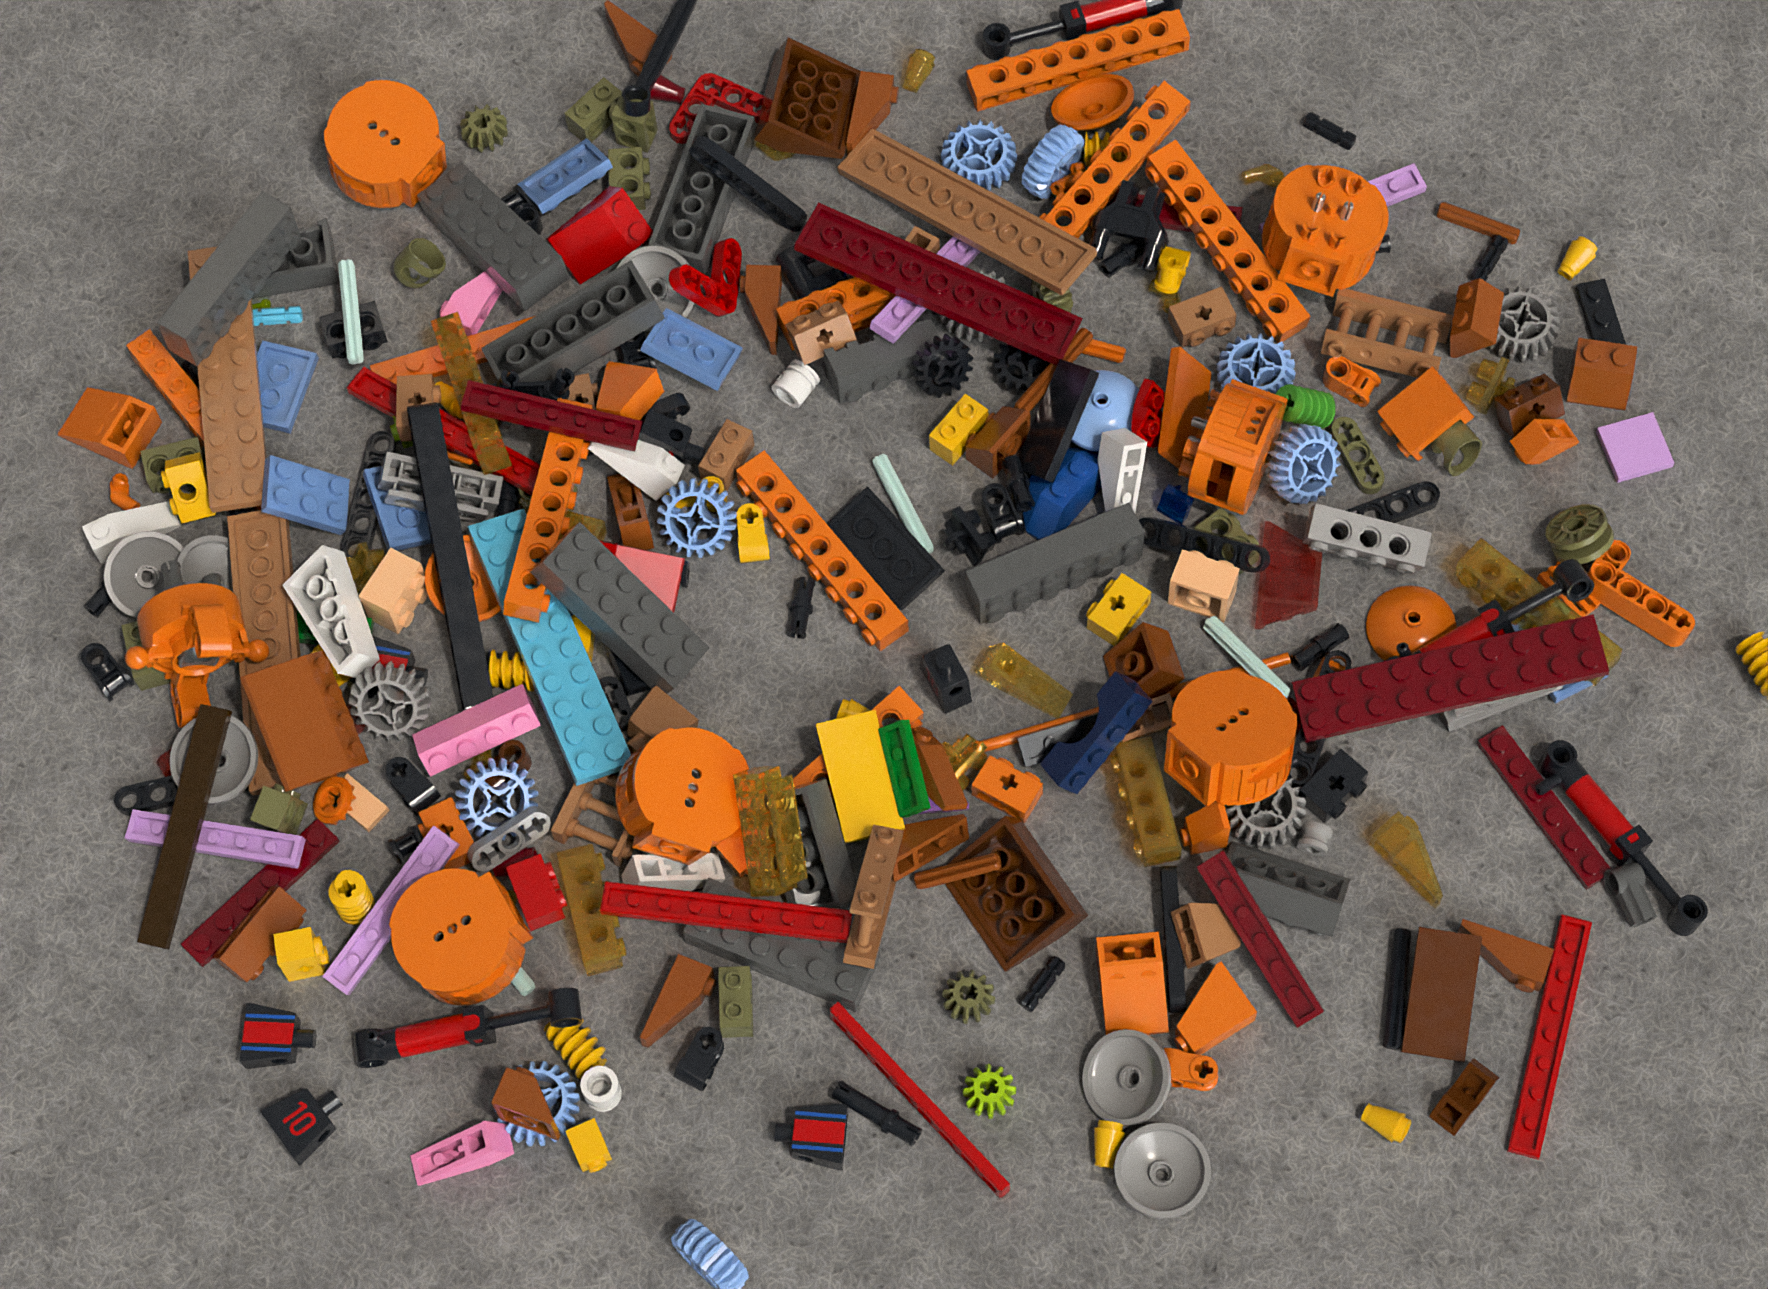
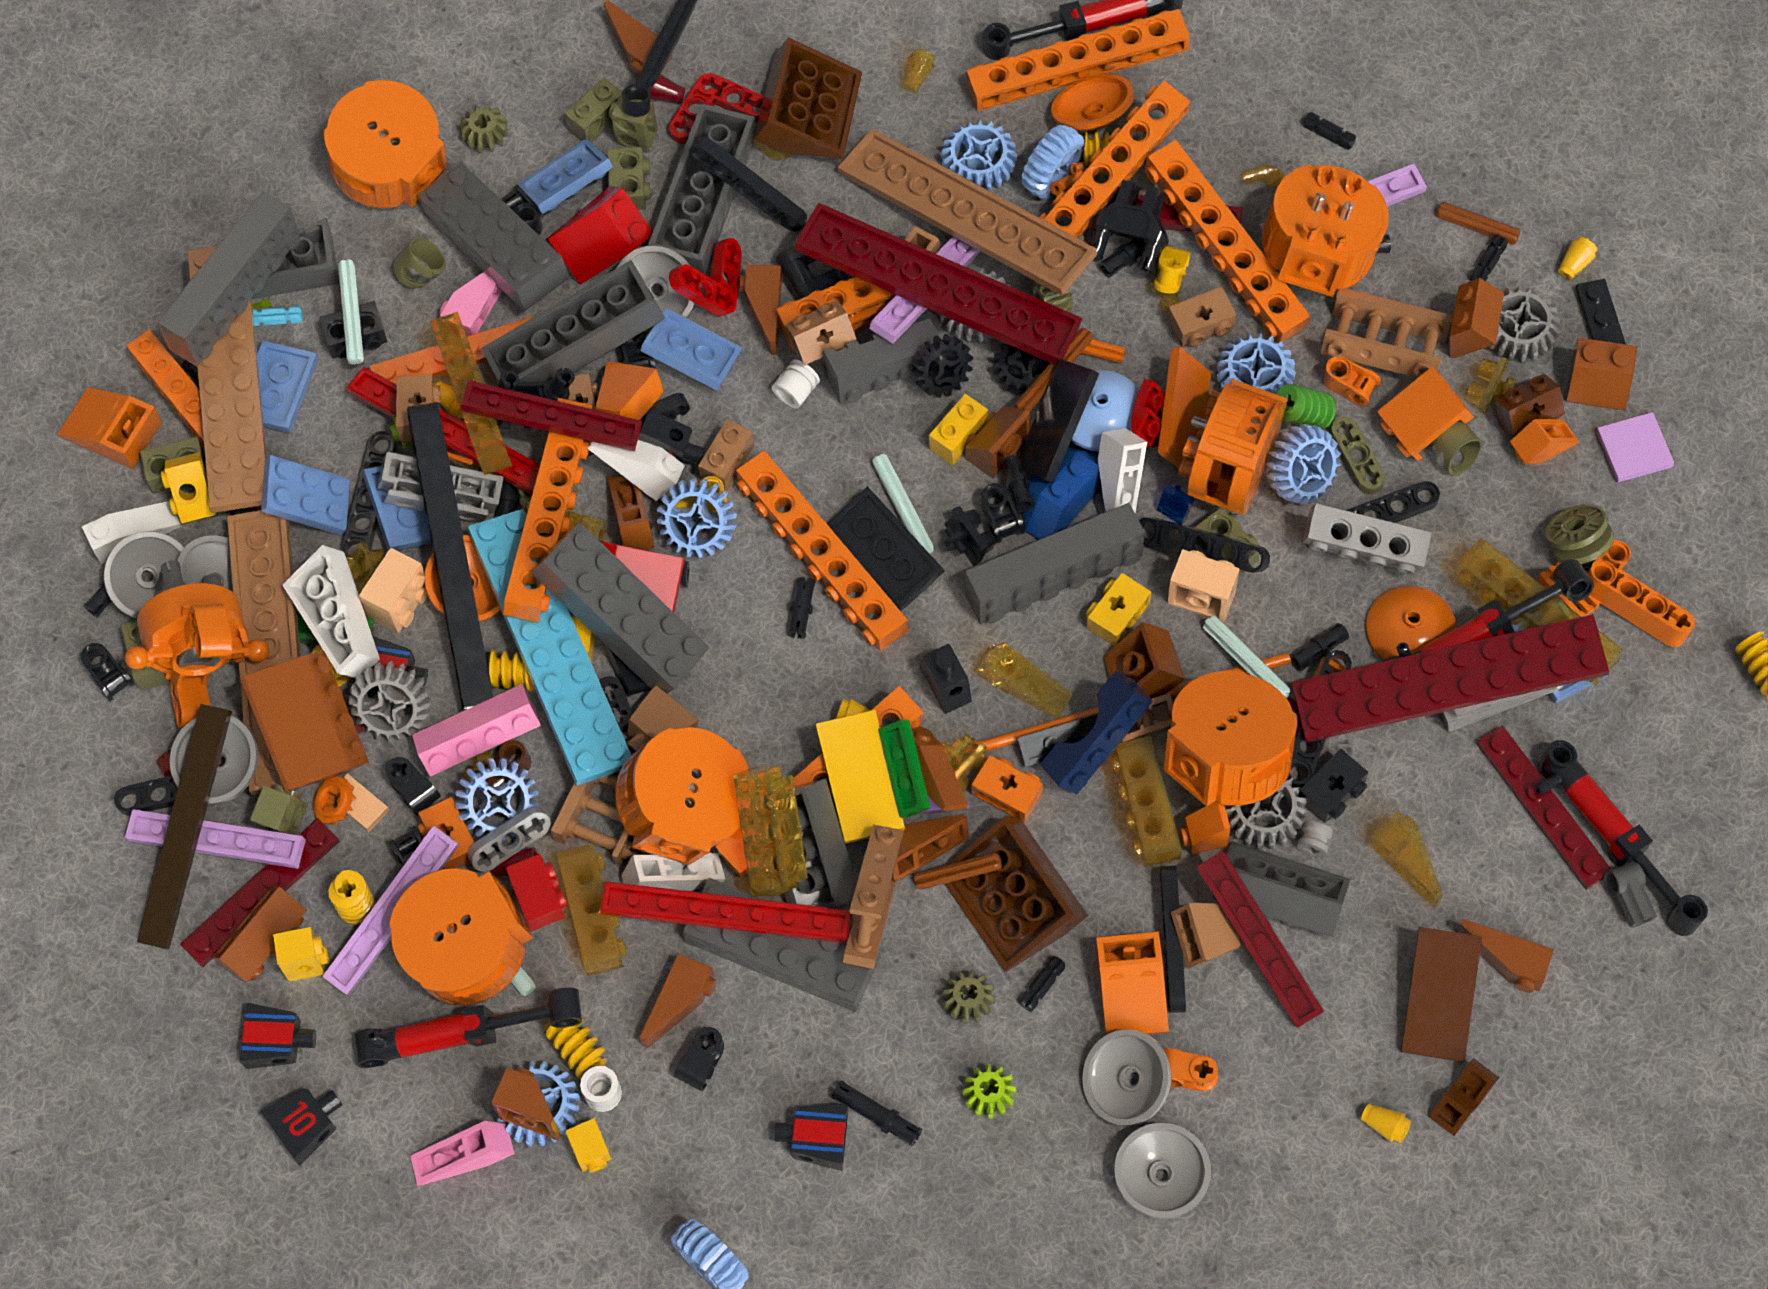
orange arm [110,473,140,511] -> none
olive brick [718,966,754,1038] -> none
yellow piece [736,503,770,563] -> none
red tile [830,1002,1010,1198] -> none
dark orange slope [846,71,899,156] -> none
yellow cone [1094,1120,1125,1169] -> none
orange slope [1174,961,1257,1055] -> none
clear red wing [1255,521,1322,630] -> none
black axle [1383,928,1411,1050] -> none
red tile [1507,914,1592,1160] -> none

